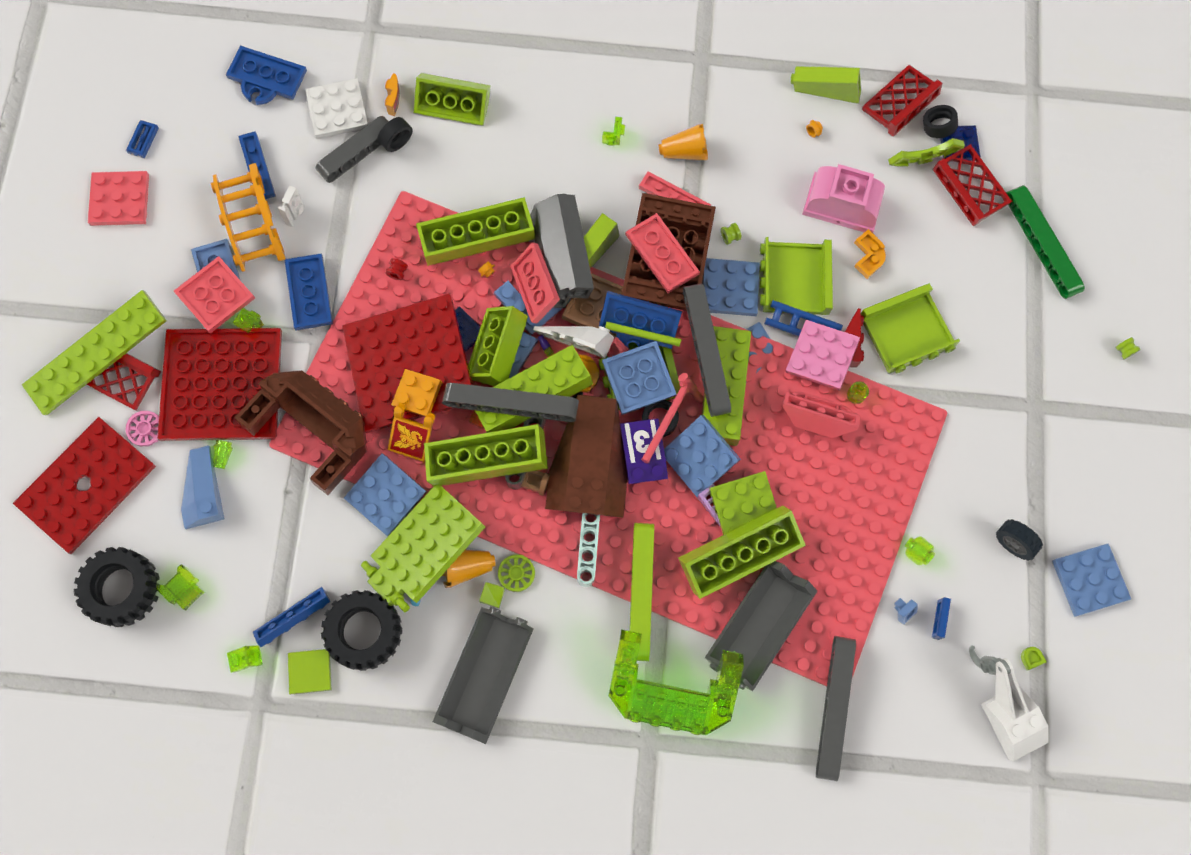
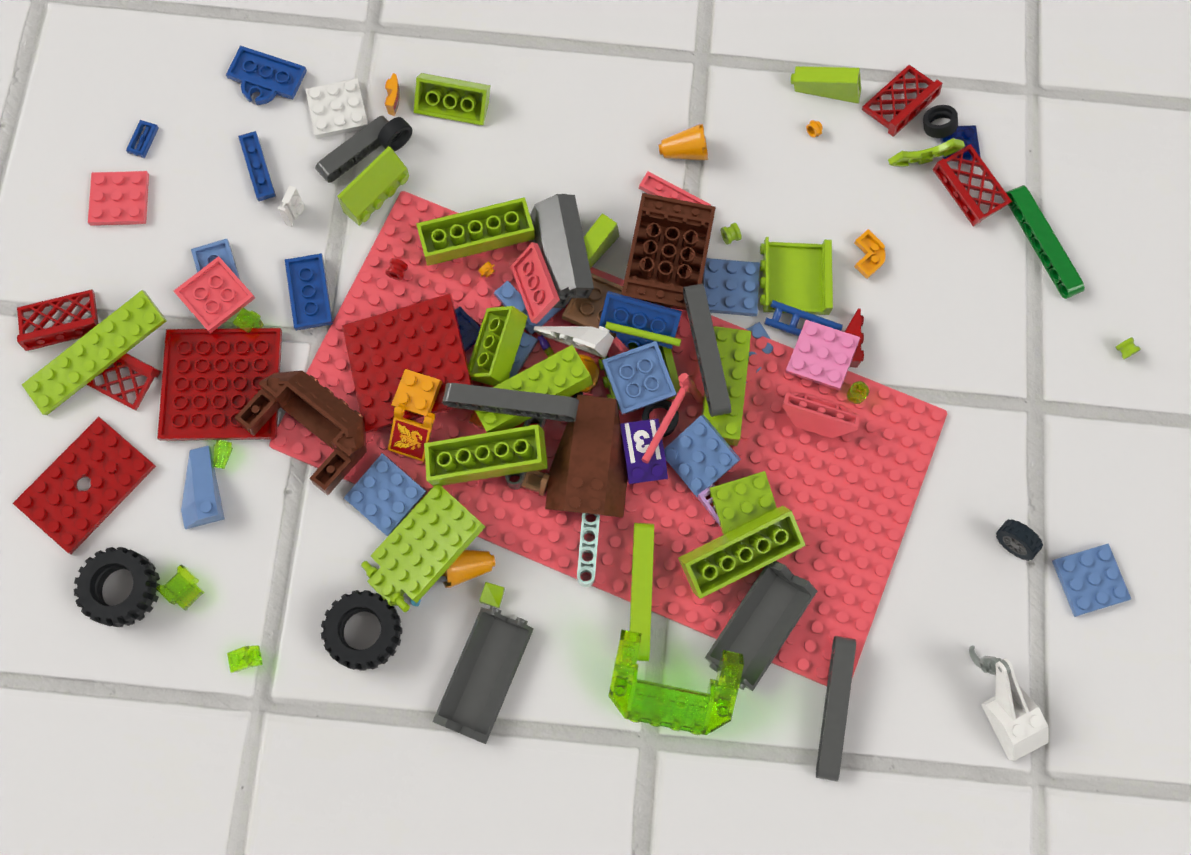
bright pink wheel [125,411,159,447] -> none
light orange fence [211,163,285,272] -> none
blue plate [253,587,331,648] -> none
lime tile [288,649,332,695] -> none
lime wheel [498,554,535,592] -> none
clear neon green bracket [602,117,625,146] -> none
coral tile [625,213,700,293] -> none
bright pink container [802,164,885,233] -> none
lime panel [861,283,960,374] -> none
medium blue tile [894,598,918,625] -> none
clear neon green head [905,536,935,565] -> none
blue tile [932,597,951,640] -> none
lime tile [1021,647,1047,670] -> none
none -> red fence [17,289,99,351]
none -> lime slope [337,146,409,226]

